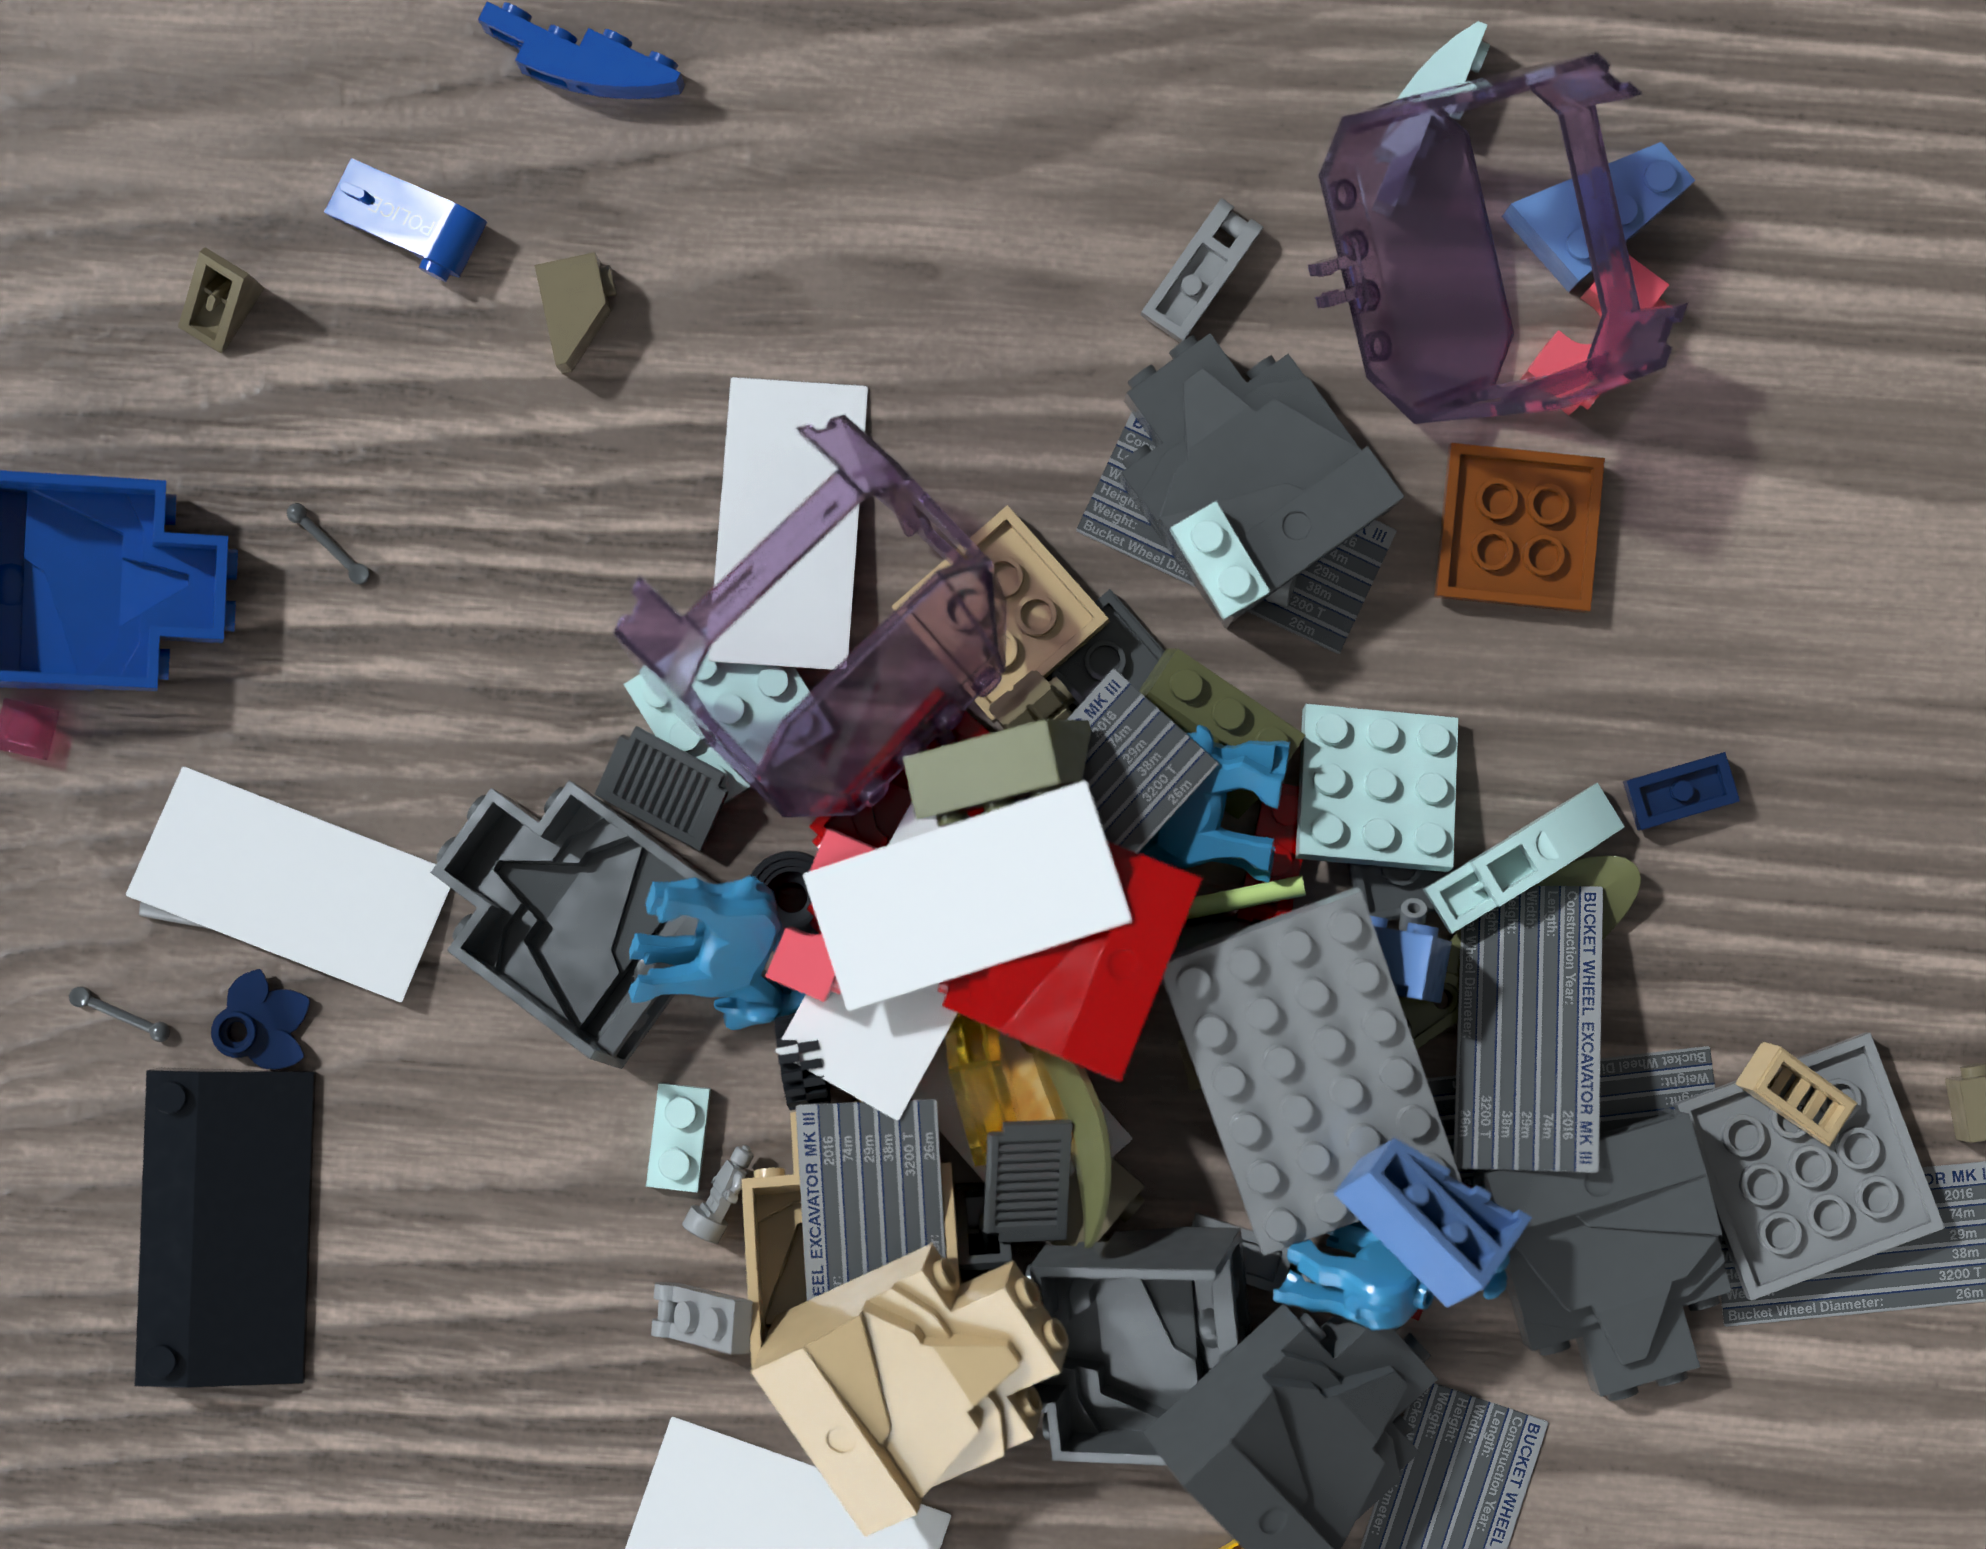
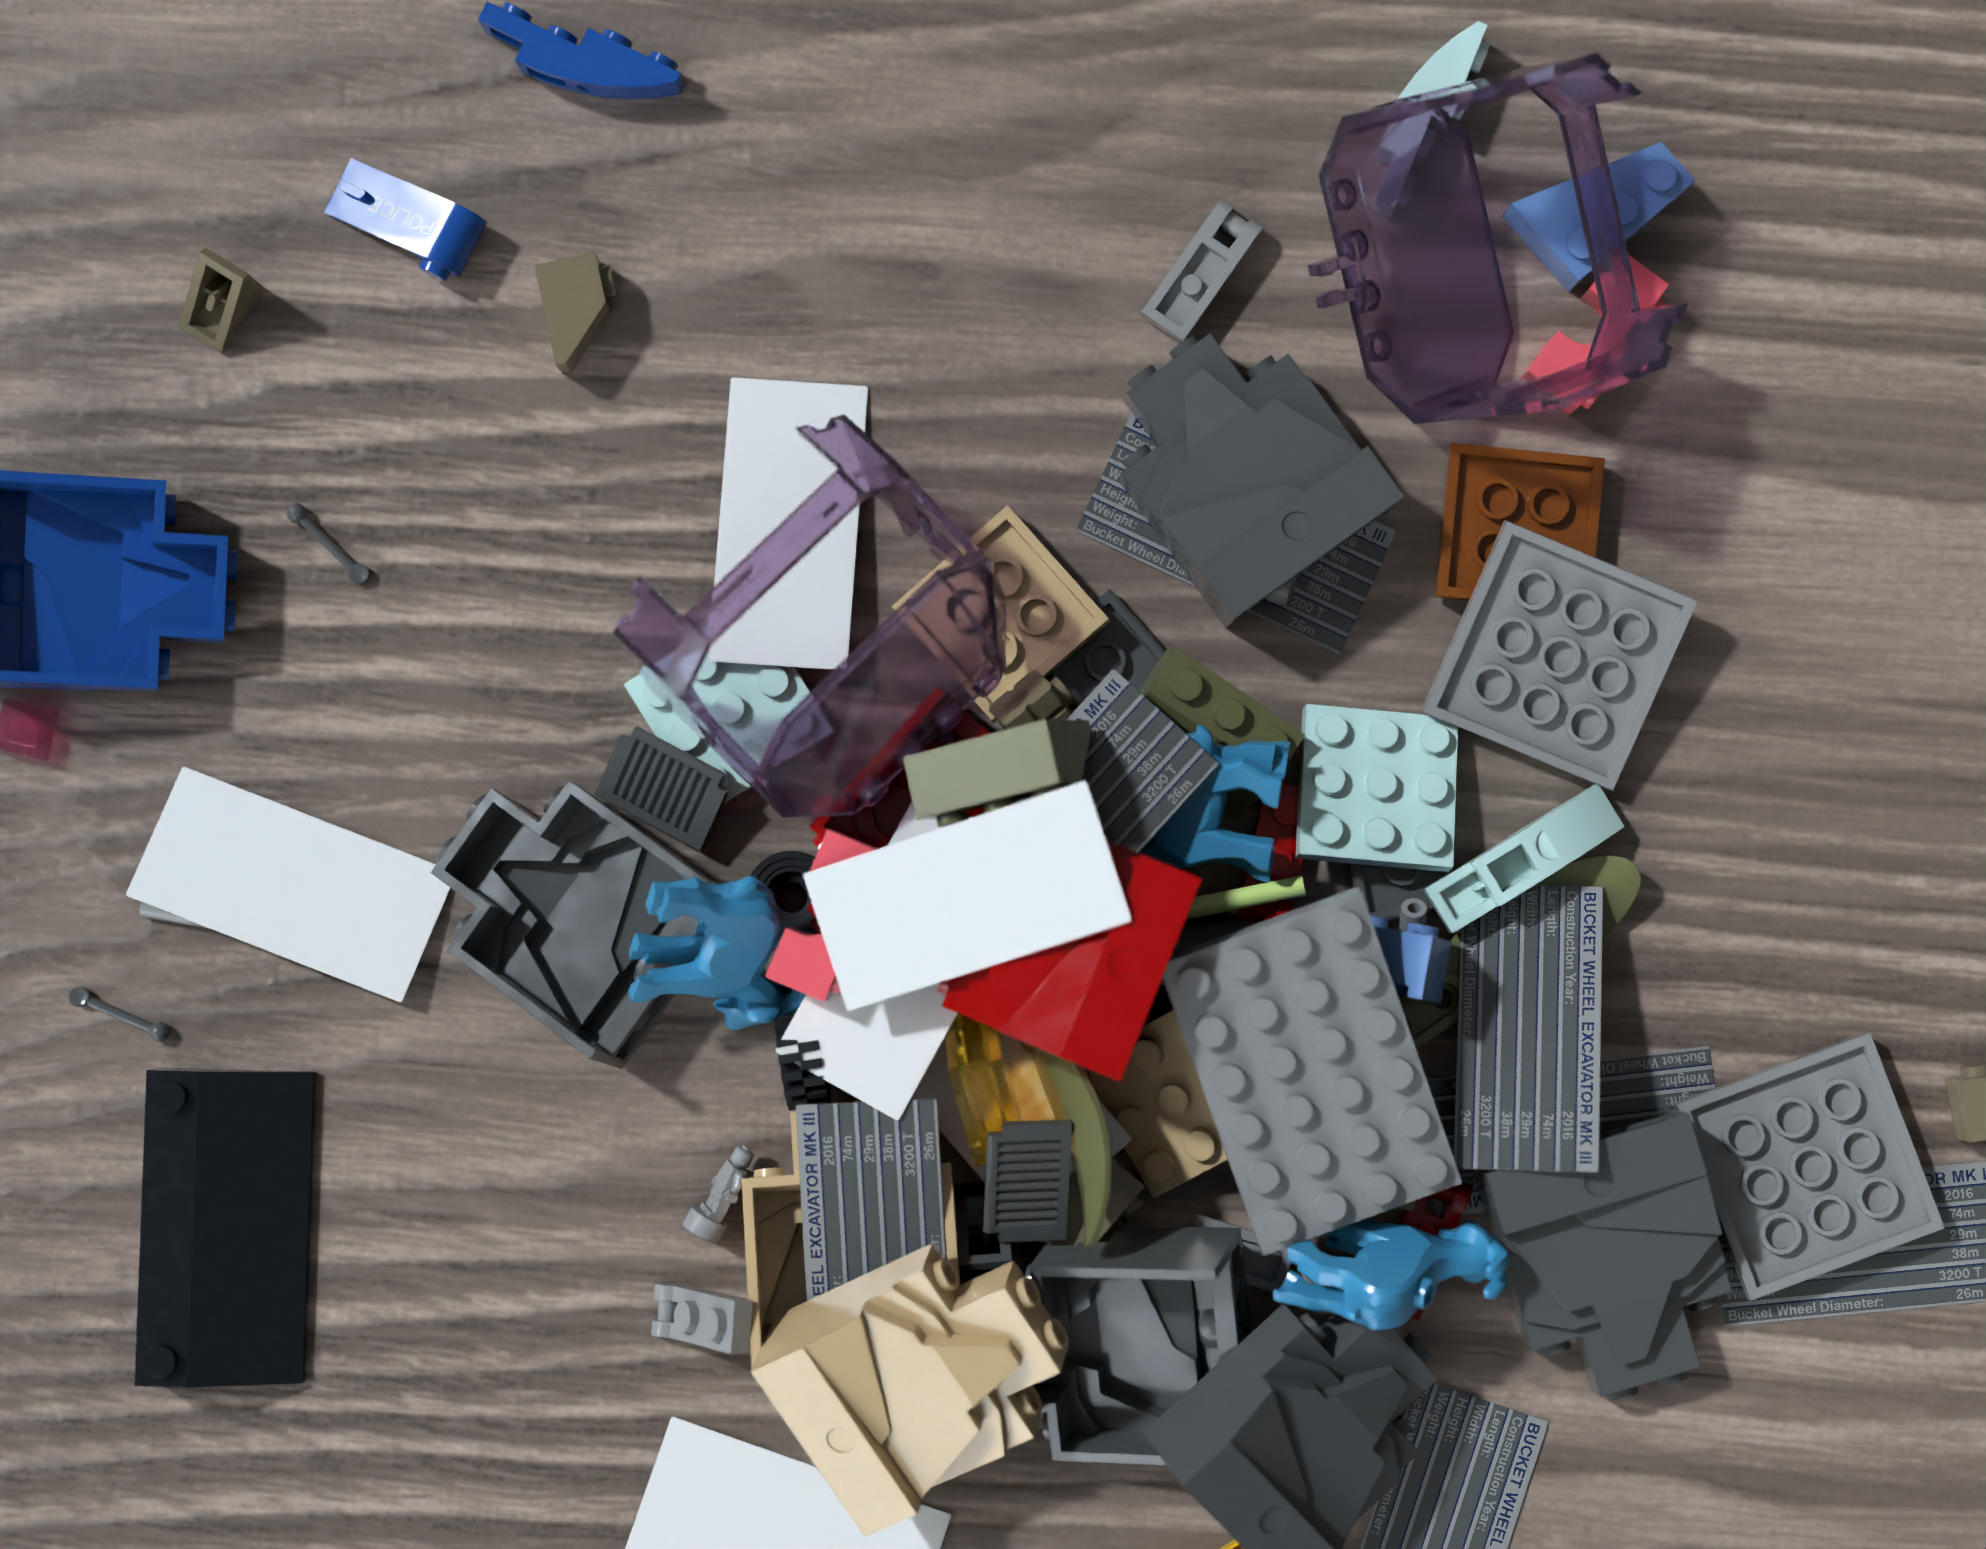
dark blue plate [211,969,310,1069] -> none
light aqua plate [646,1082,711,1193] -> none
light aqua plate [1169,501,1270,620] -> none
medium blue wedge [1334,1138,1532,1308] -> none
dark blue plate [1623,752,1740,831] -> none
tan slope [1736,1042,1857,1146] -> none
none -> tan plate [1084,1009,1227,1198]
none -> light grey plate [1421,520,1698,791]

